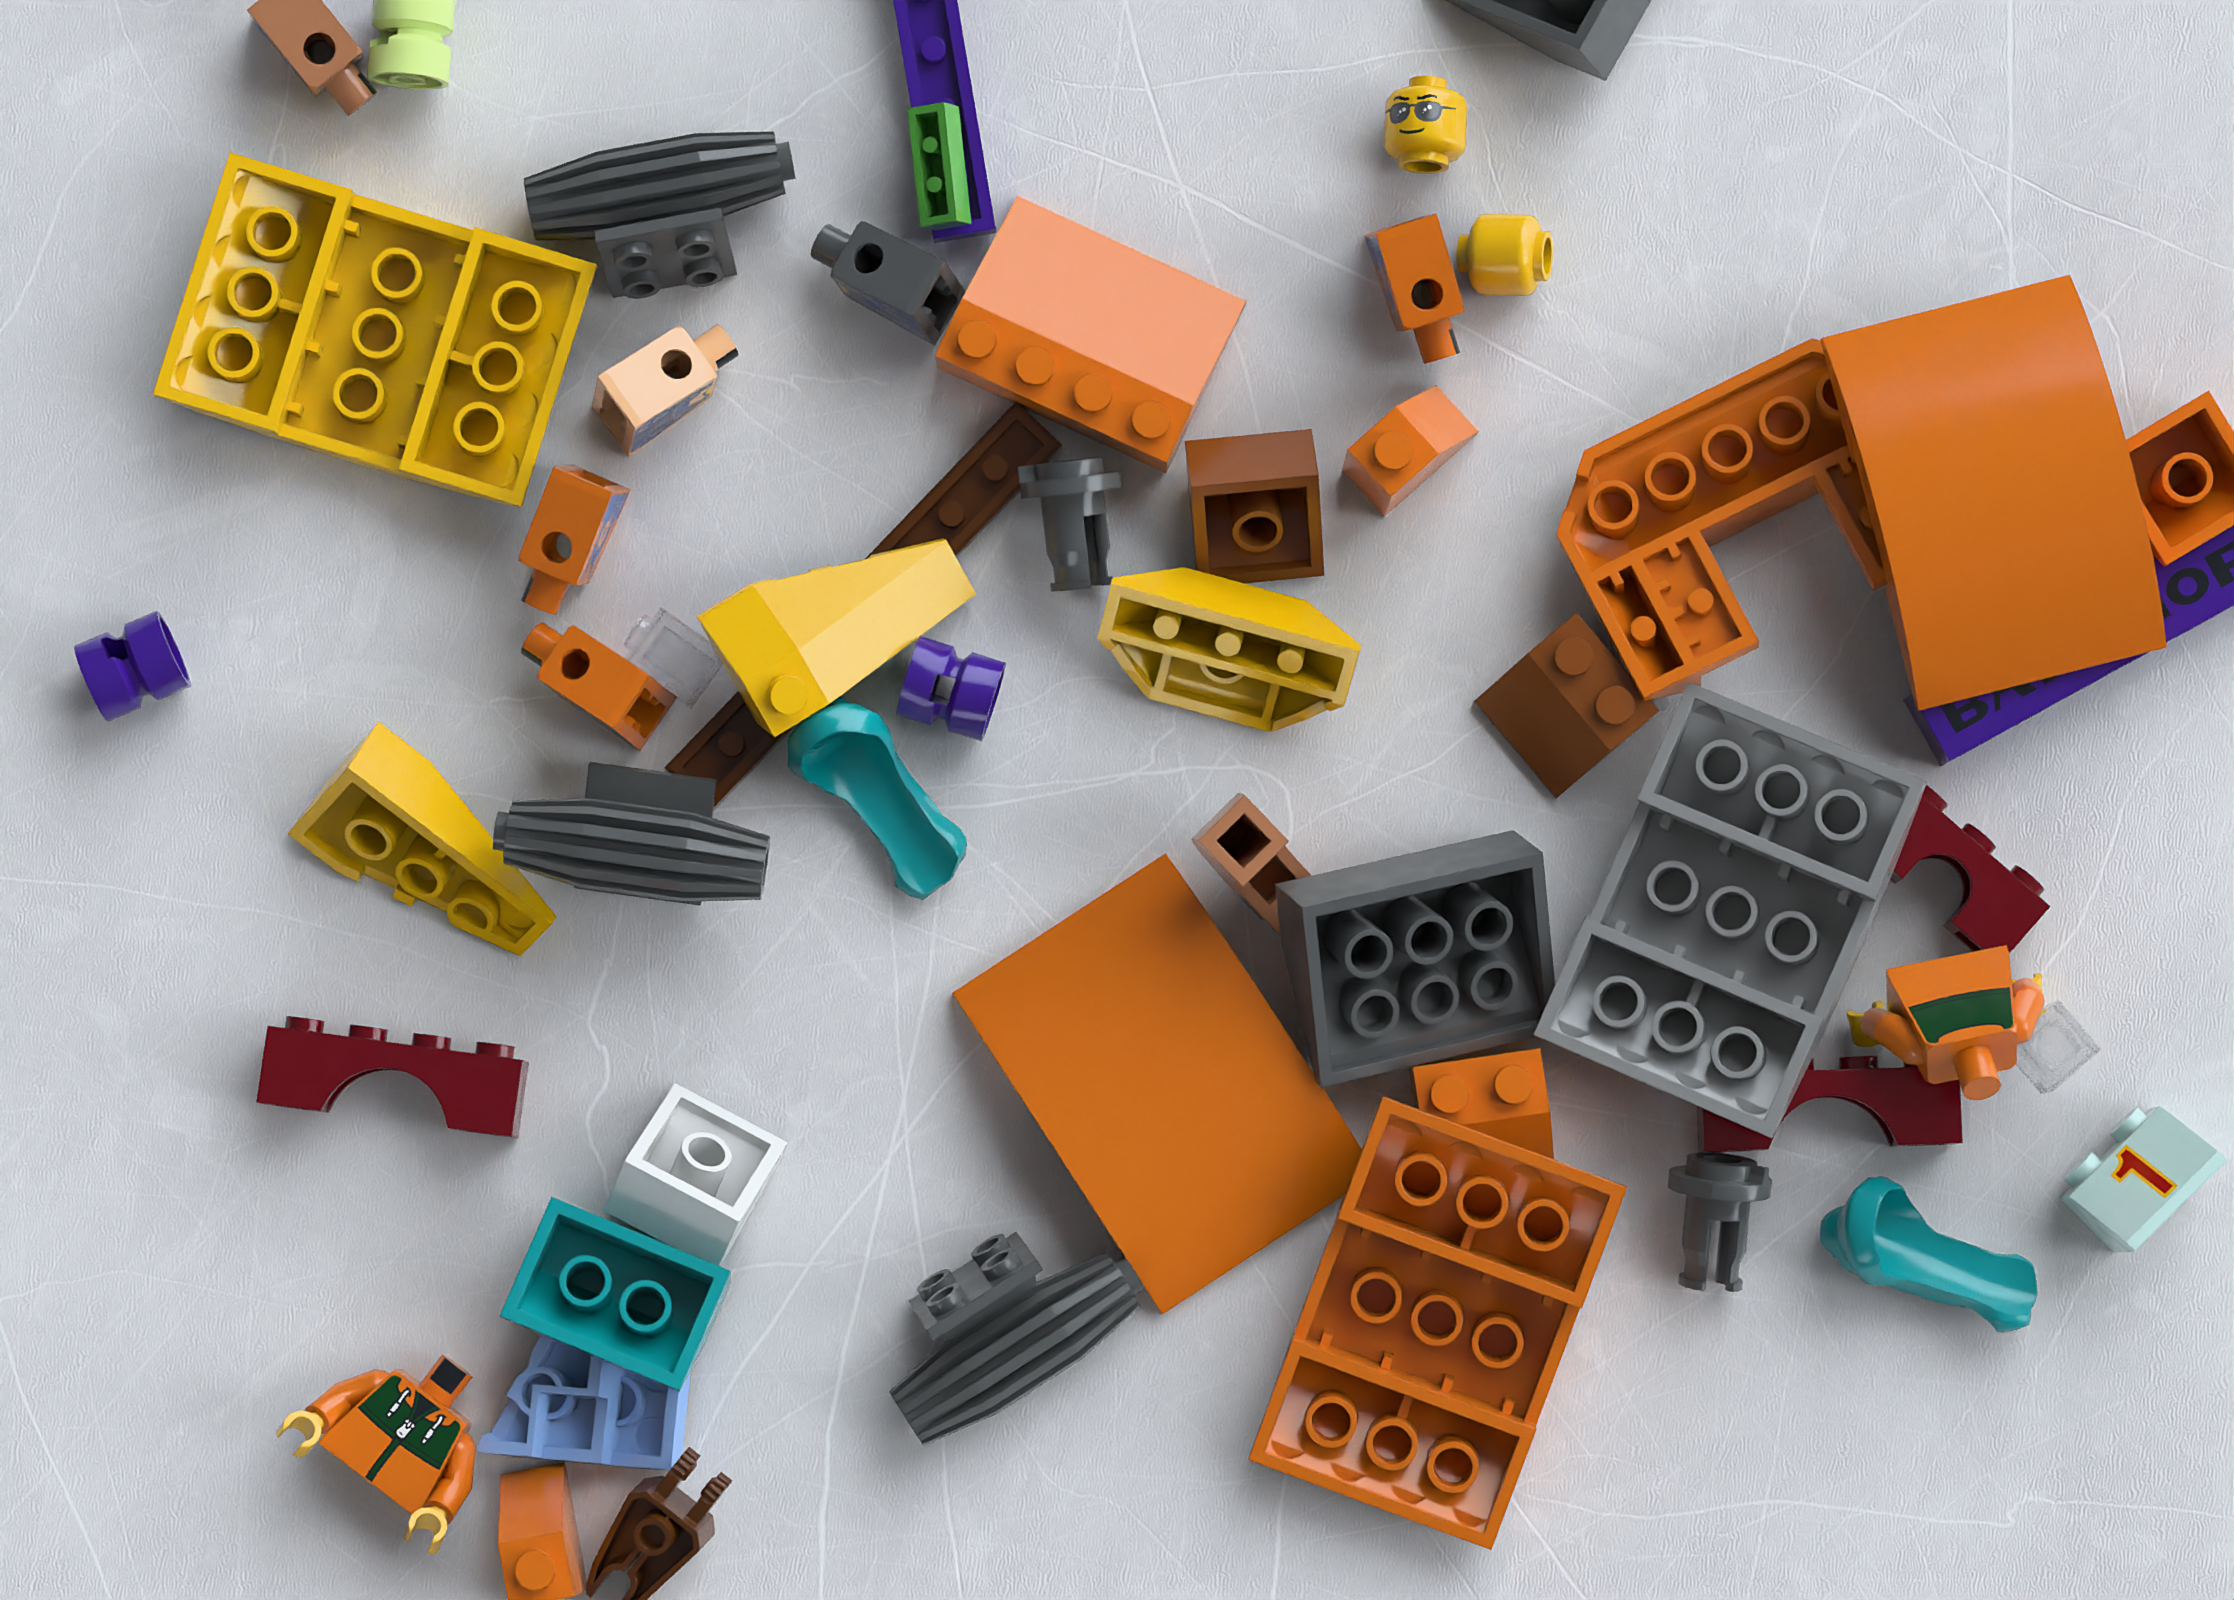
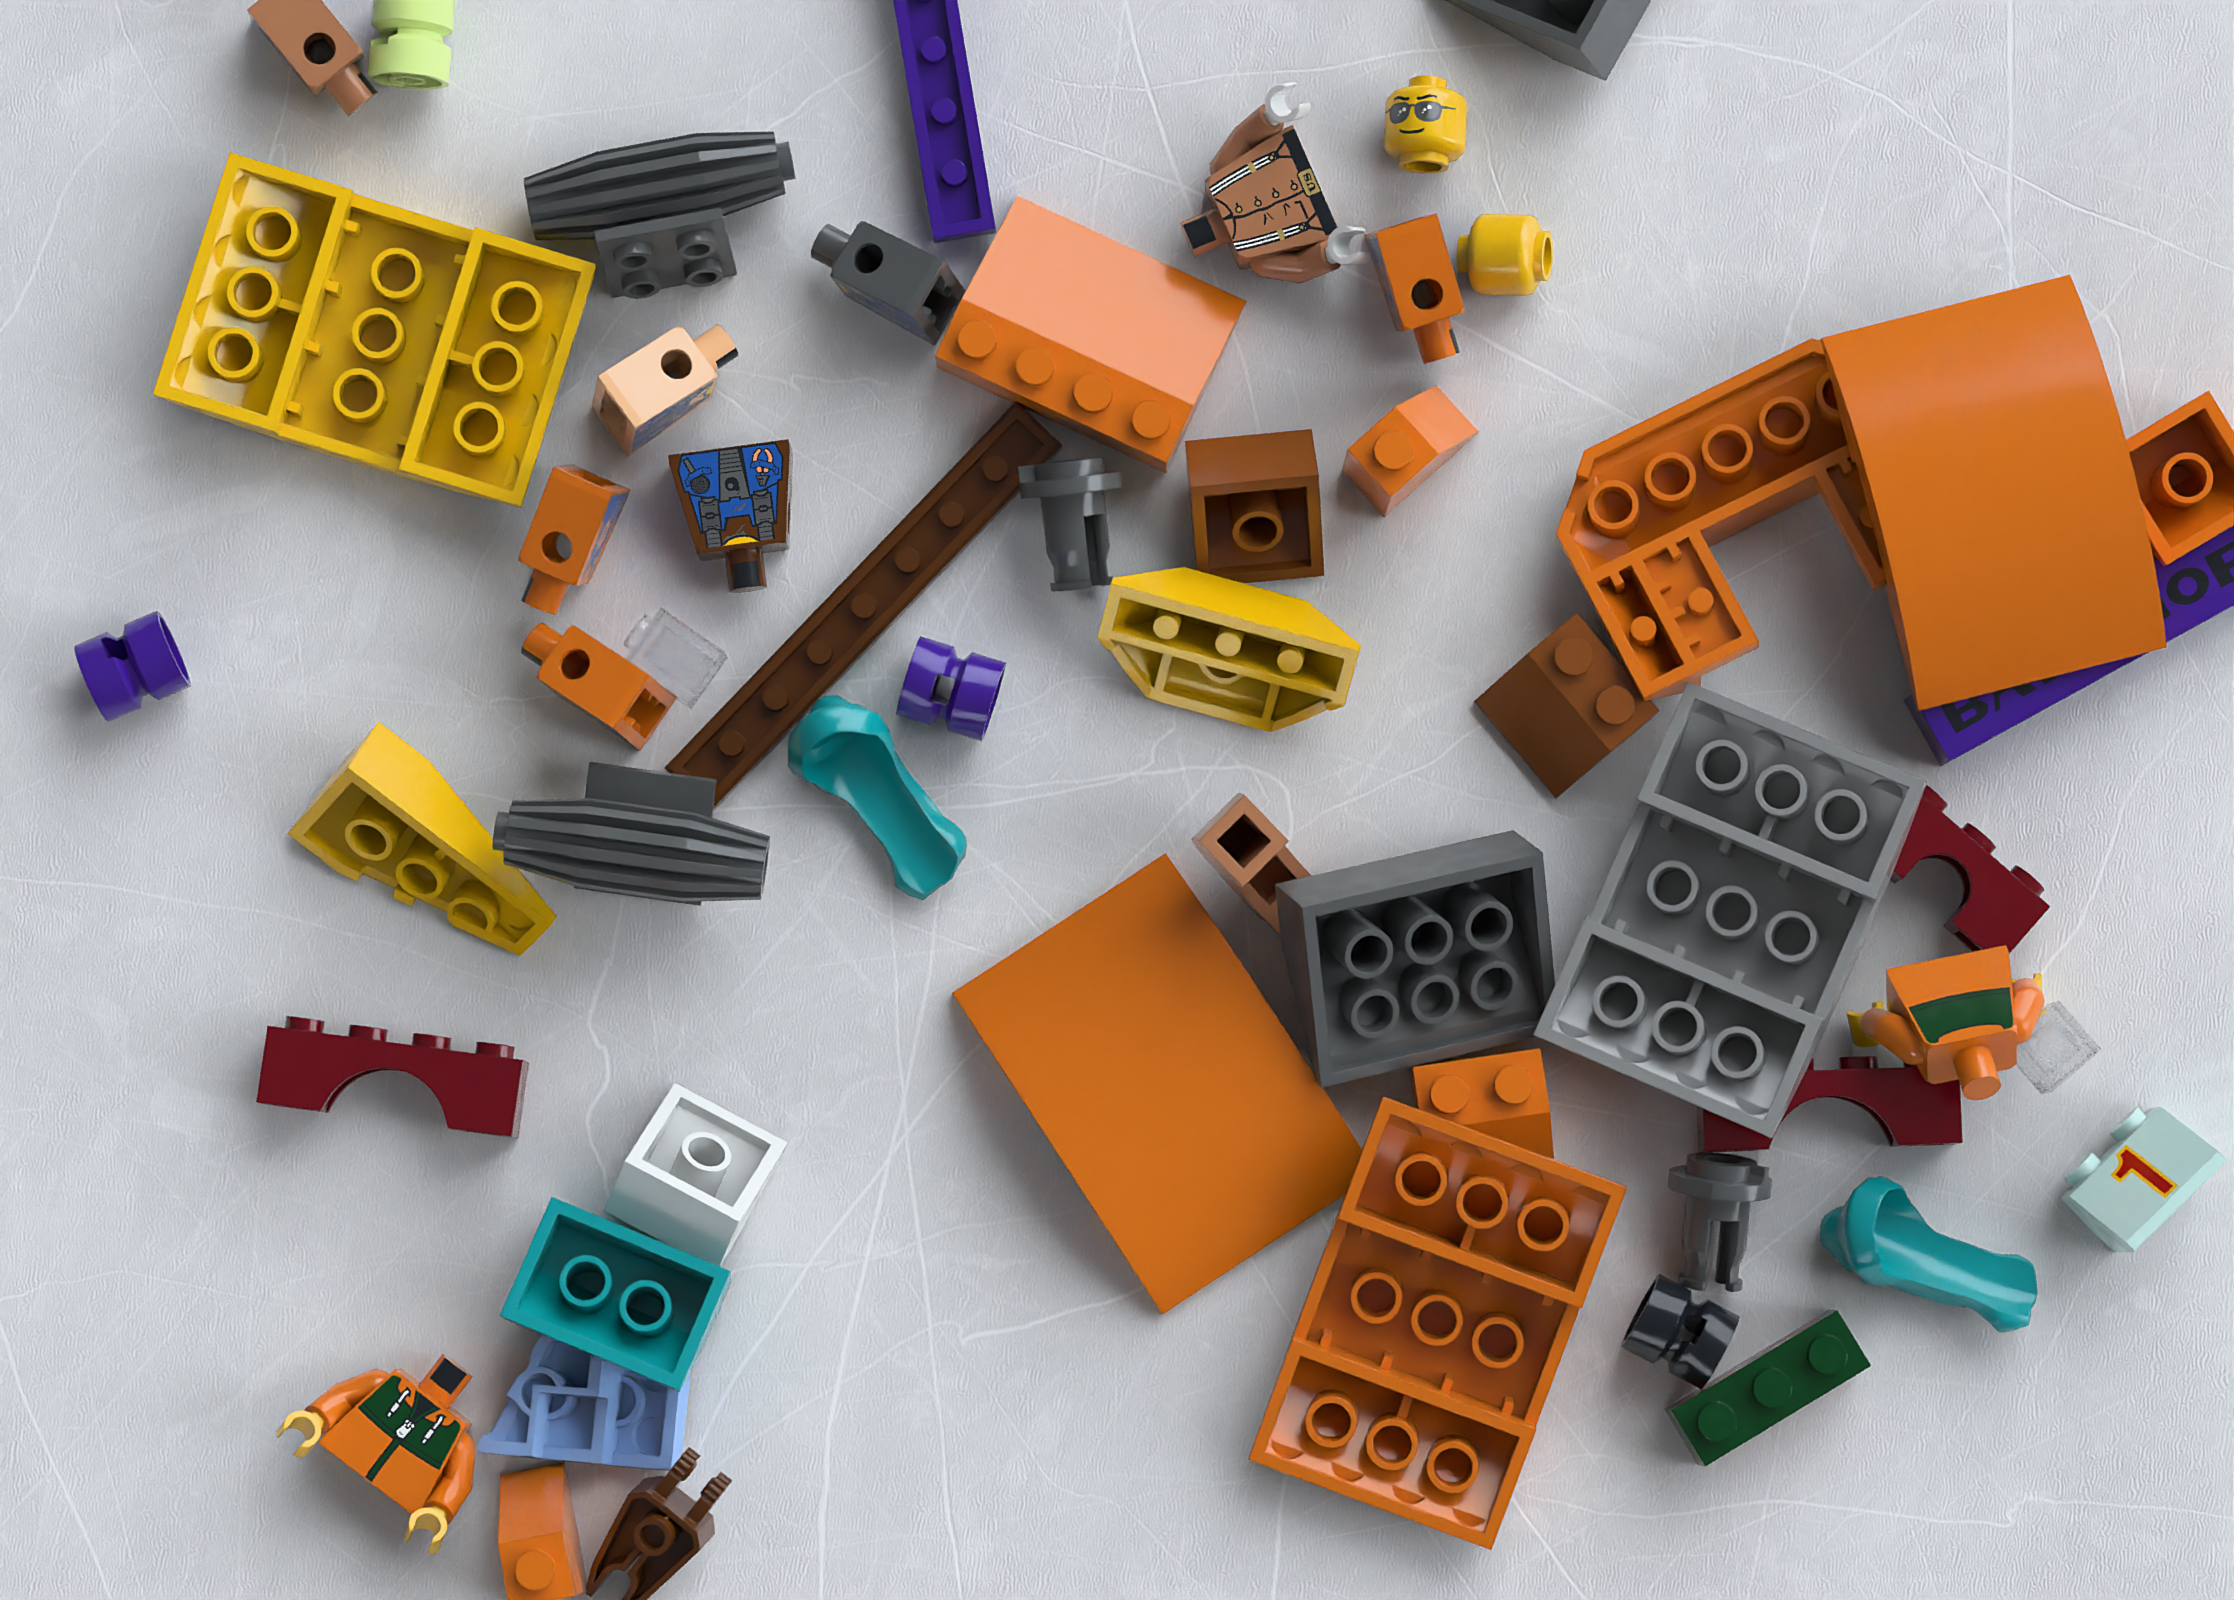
yellow wedge [696,538,976,737] -> none
dark grey plate [889,1232,1145,1446] -> none
bright green piece [907,102,972,230] -> none
none -> torso [668,439,793,593]
none -> nougat torso [1180,82,1371,284]
none -> black wheel [1620,1274,1740,1389]
none -> dark green brick [1664,1310,1871,1466]

